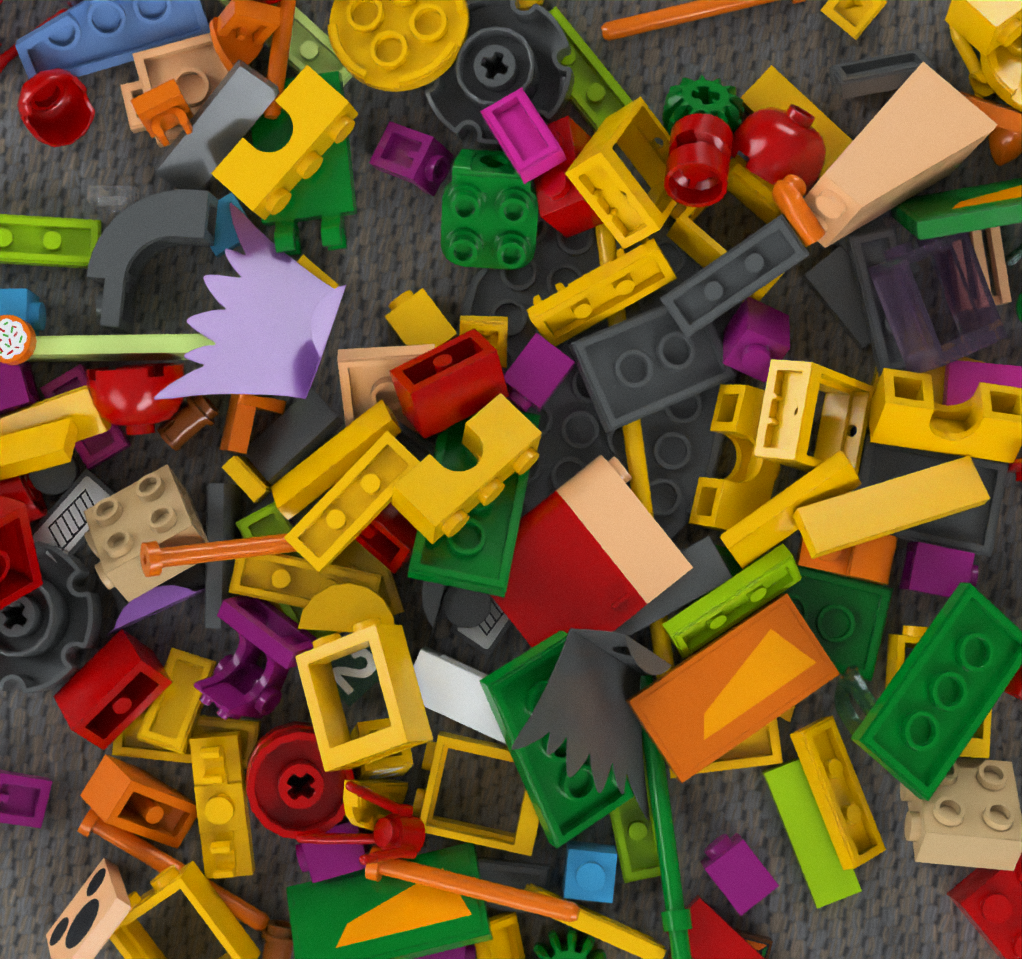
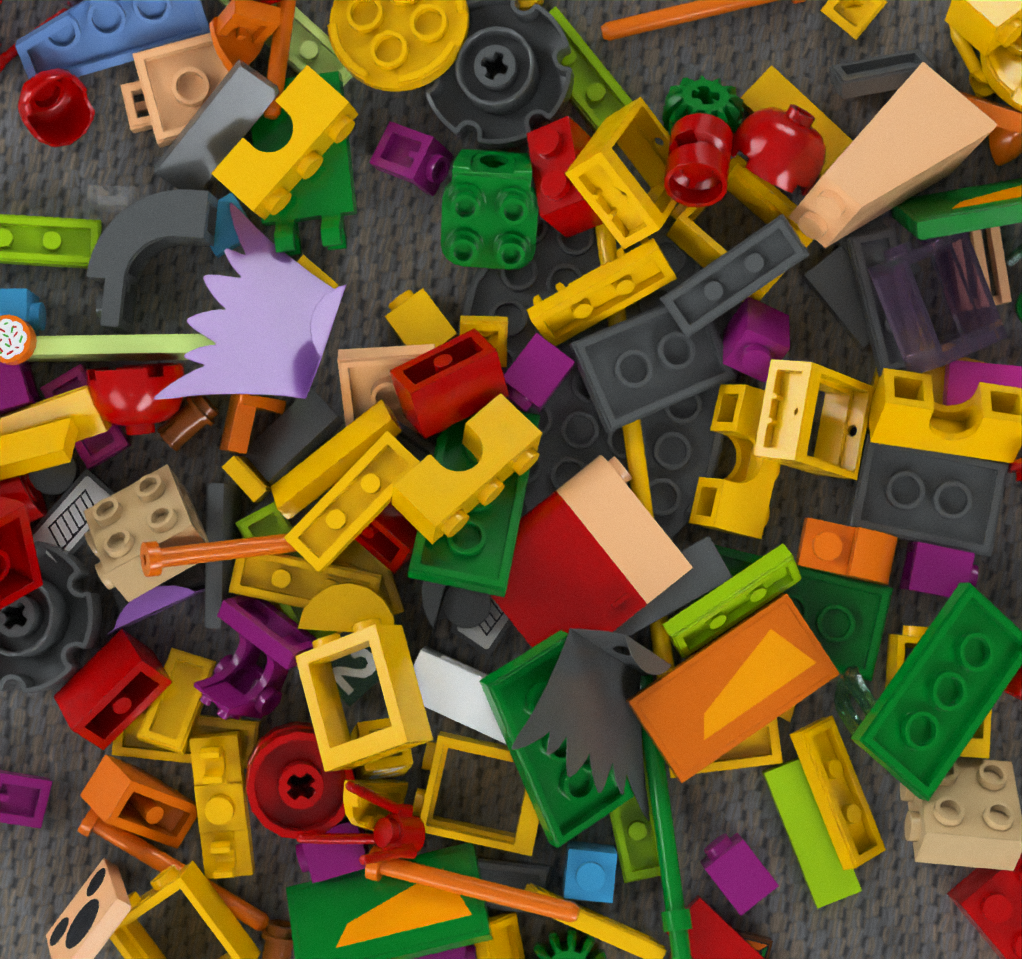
orange tile [130,78,194,146] -> none
dark pink tile [480,87,567,184] -> none
yellow tile [720,451,862,569] -> none
orange arm [772,174,826,246] -> none
yellow tile [793,455,990,559] -> none

